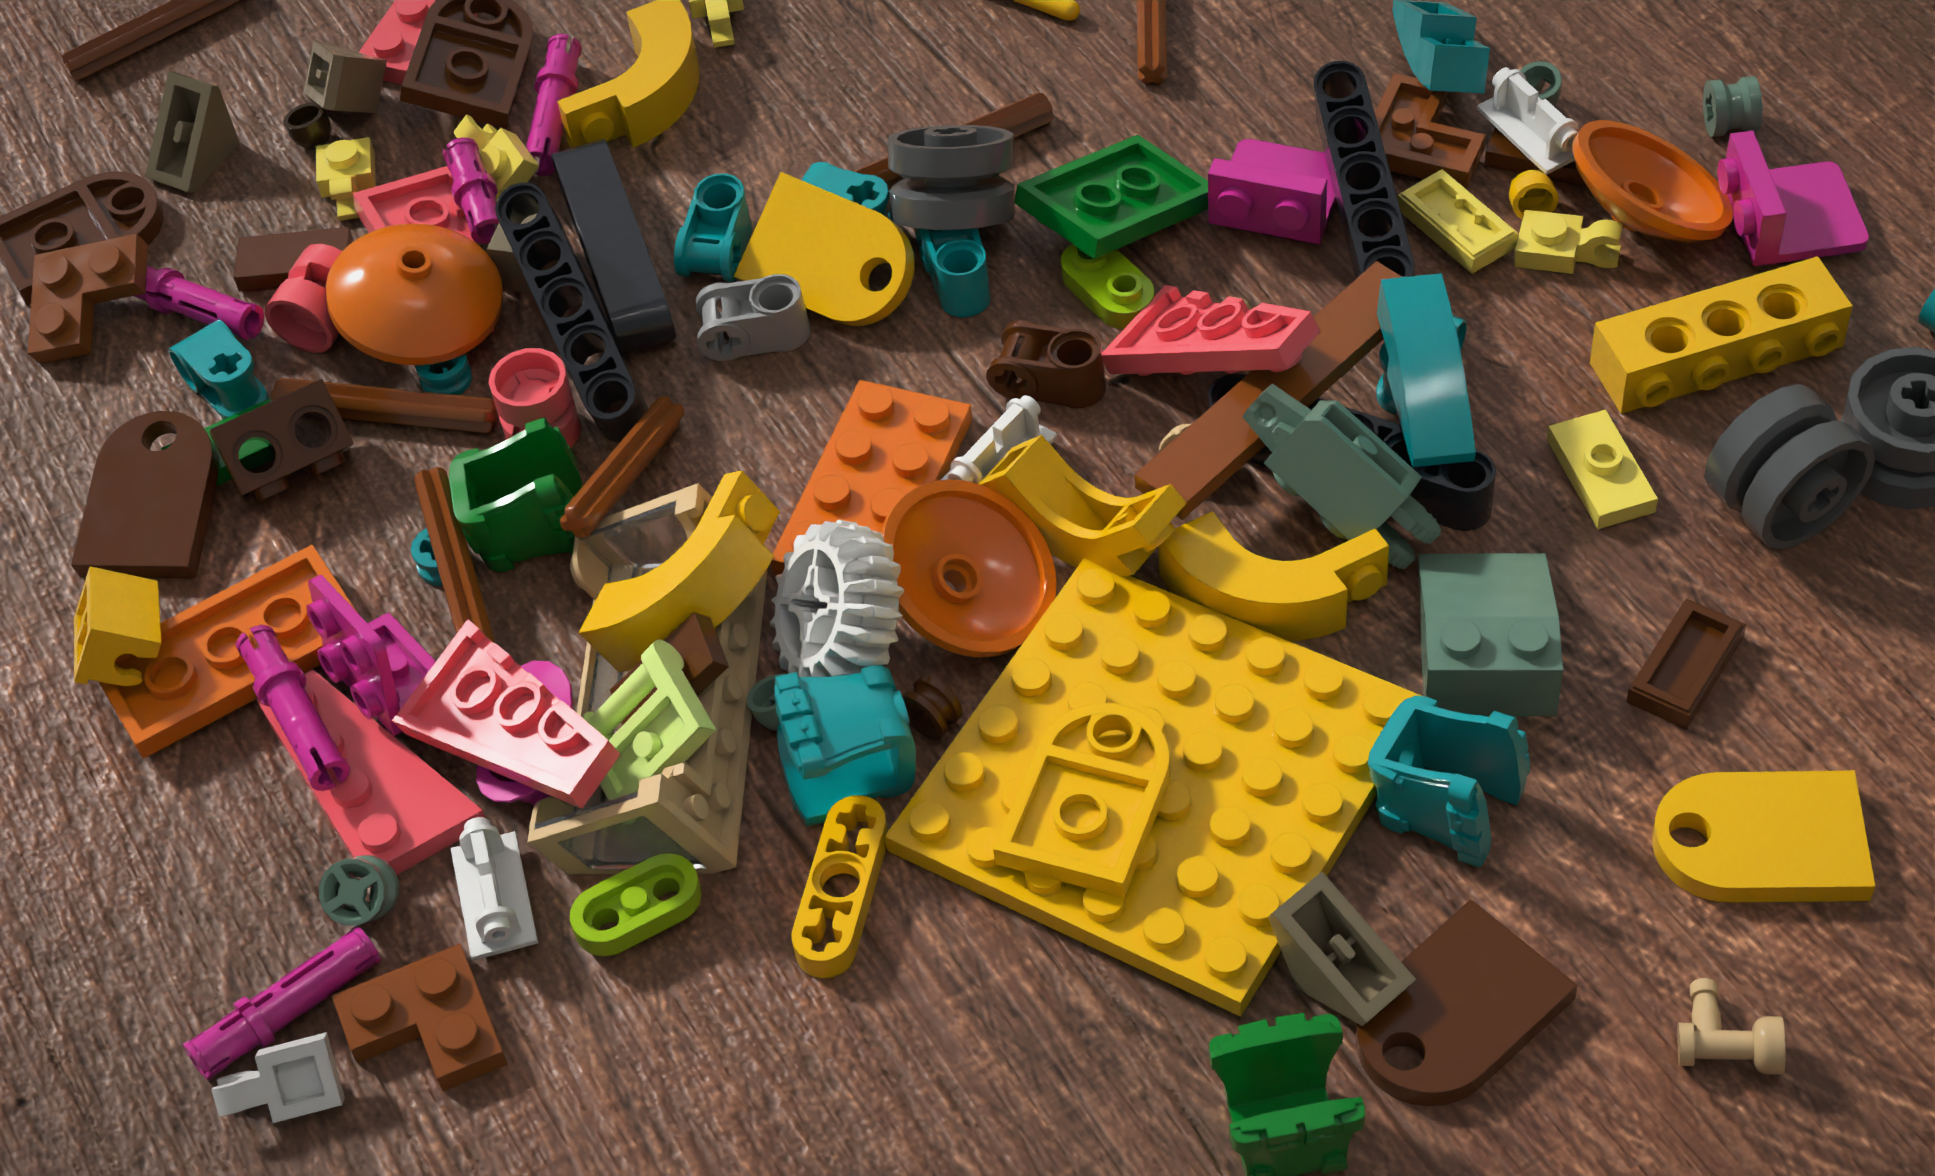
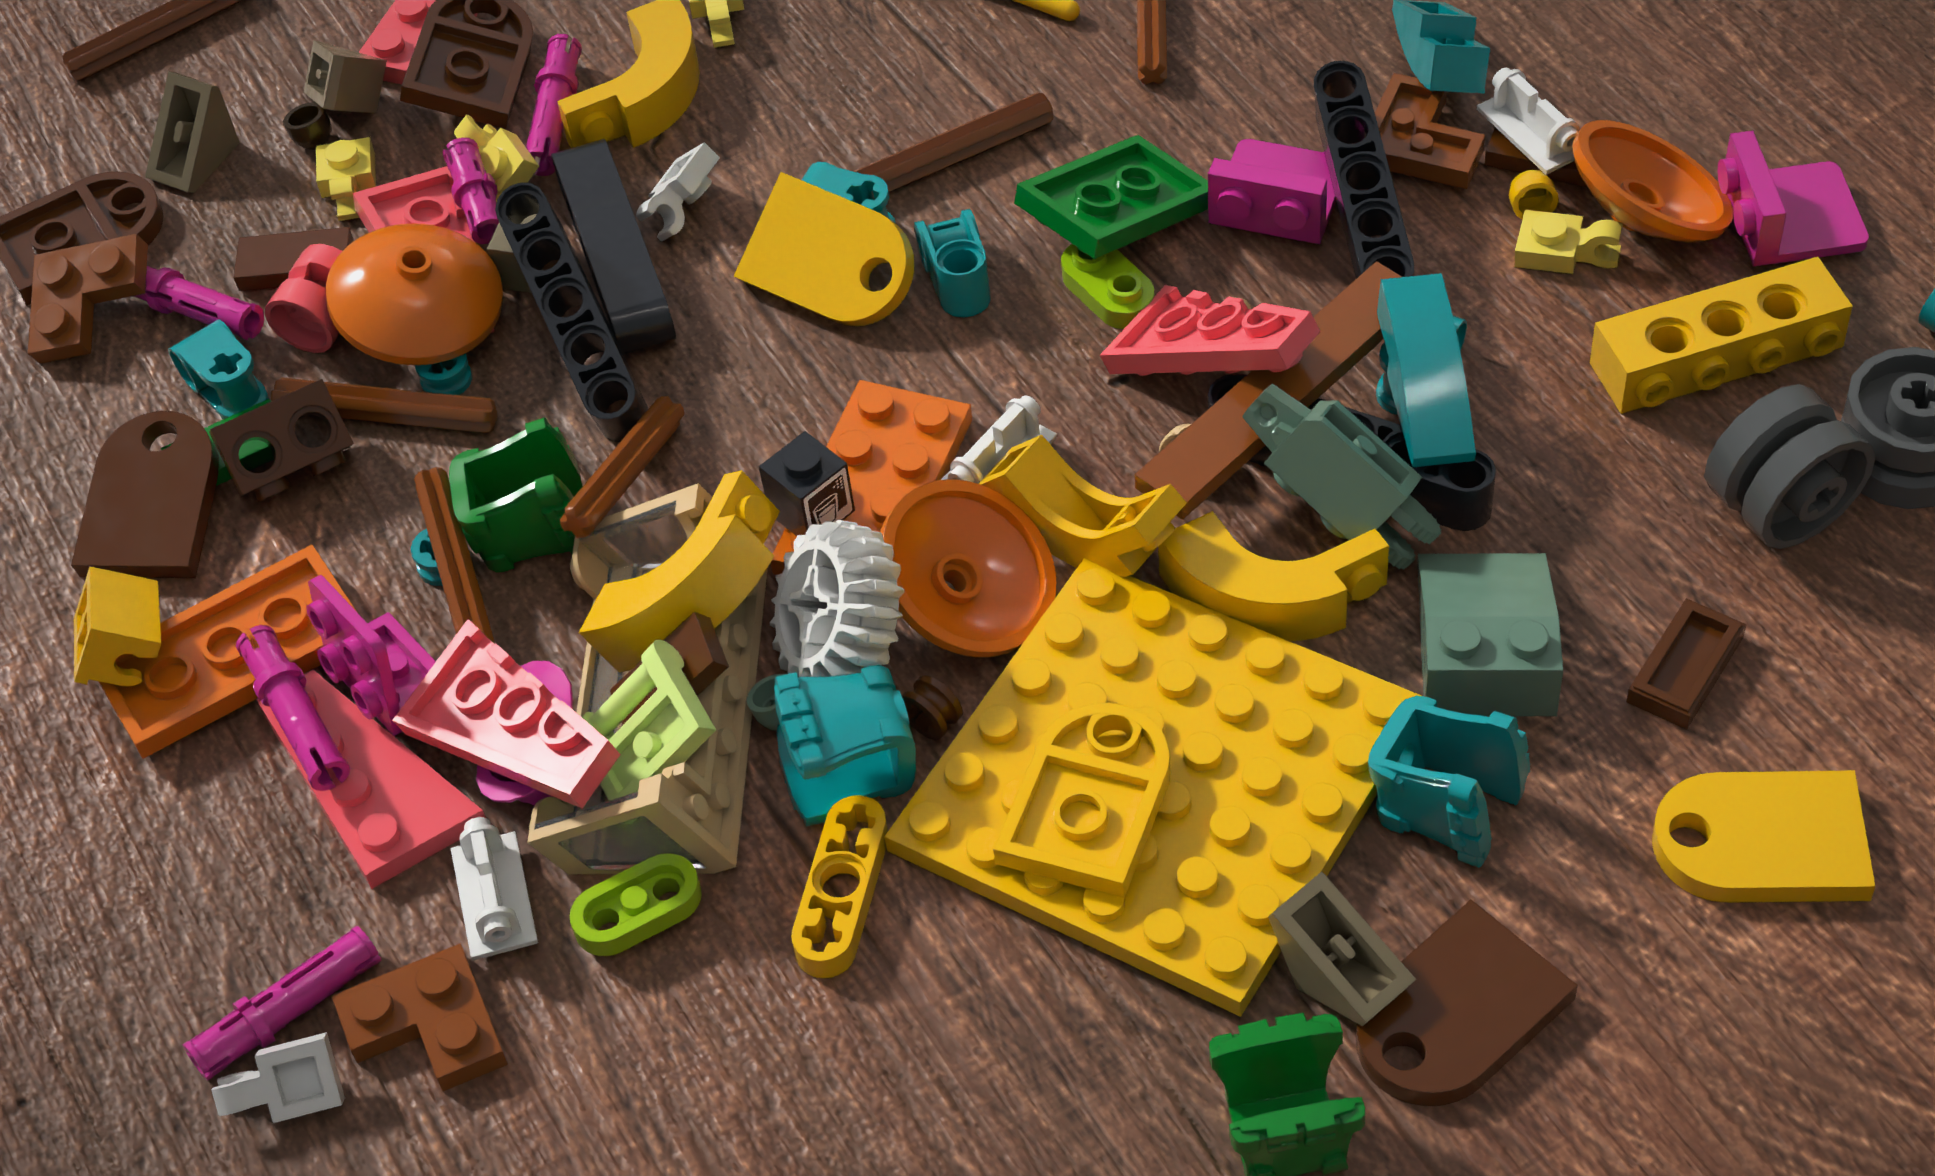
sand green wheel [319,855,399,926] -> none
coral wheel [488,348,581,448] -> none
teal piece [674,173,752,282] -> none
light grey piece [696,274,811,361] -> none
dark grey wheel [887,125,1016,230] -> none
reddish brown piece [986,320,1106,408] -> none
light yellow plate [1397,169,1518,274] -> none
sand green hinge [1520,61,1562,106] -> none
light yellow plate [1547,409,1658,530] -> none
tan piece [1677,978,1785,1075] -> none
sand green wheel [1703,76,1763,137] -> none
none -> white plate [636,142,720,241]
none -> black brick [759,431,855,536]

